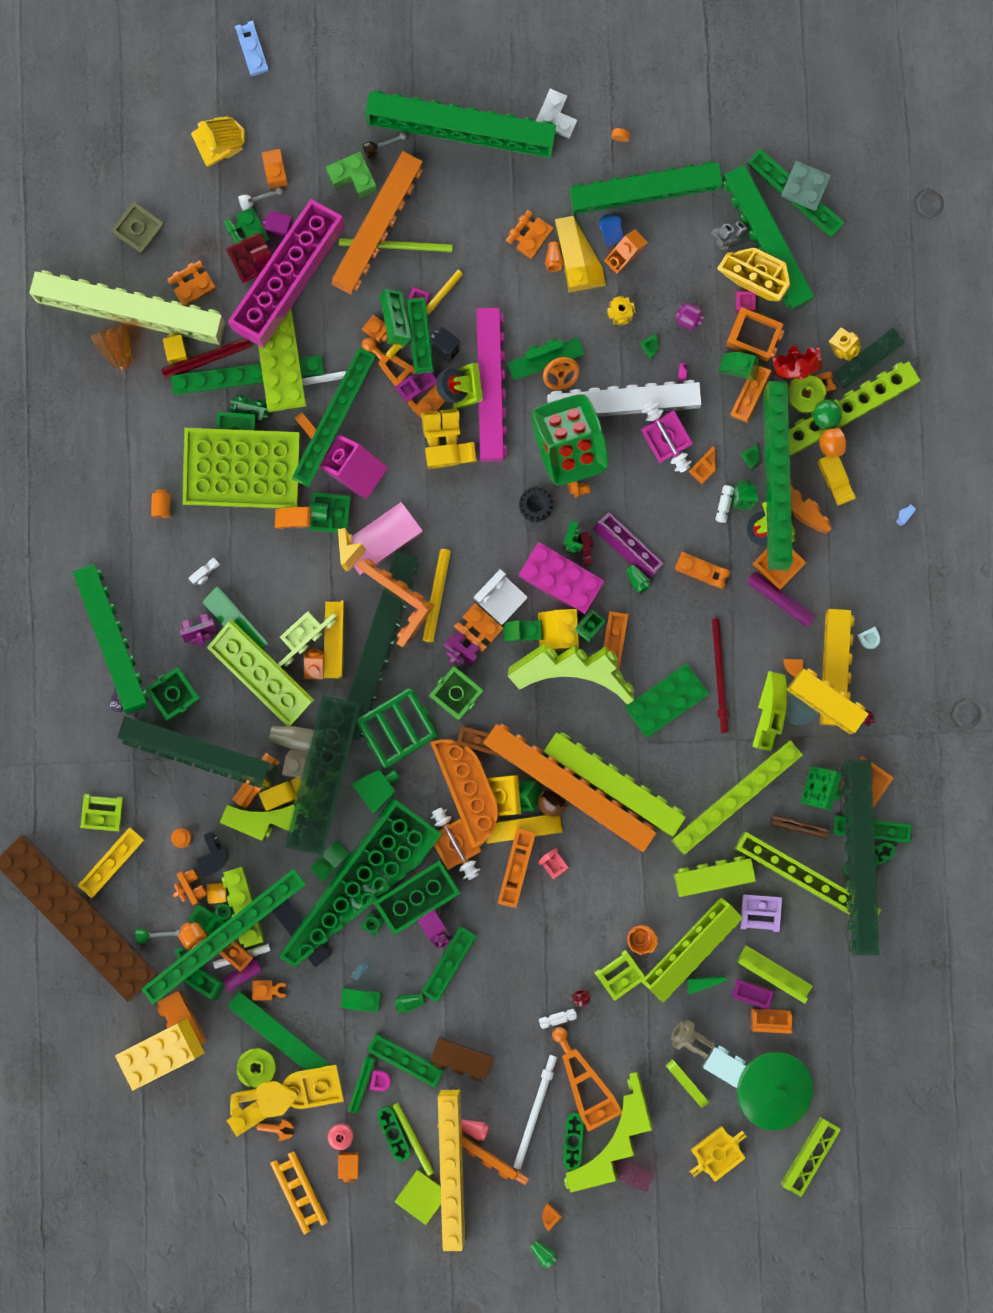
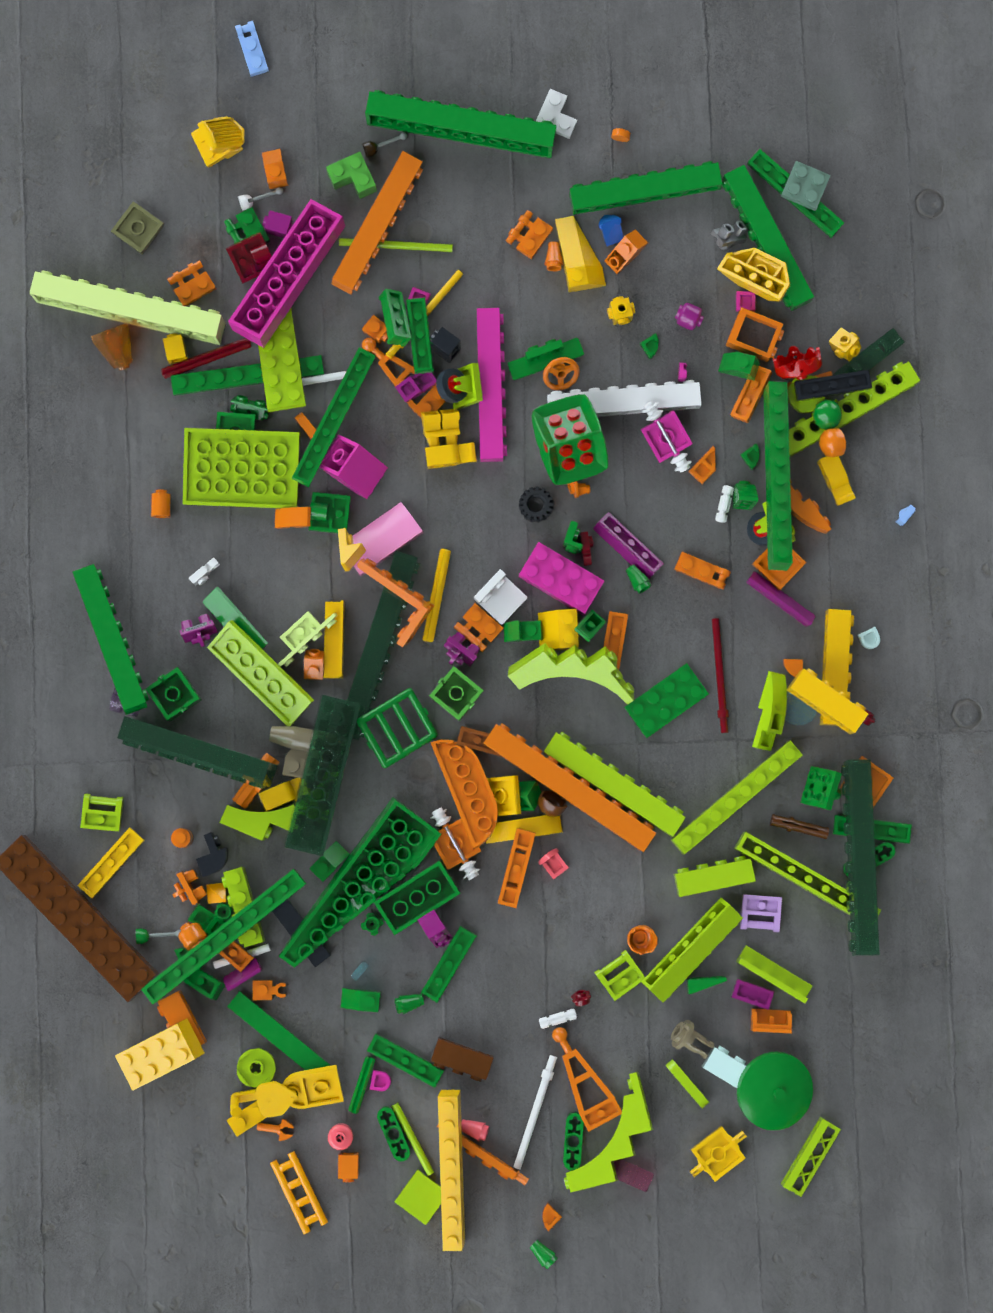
green torso [352,769,400,814] -> none
none -> black tile [794,369,872,401]

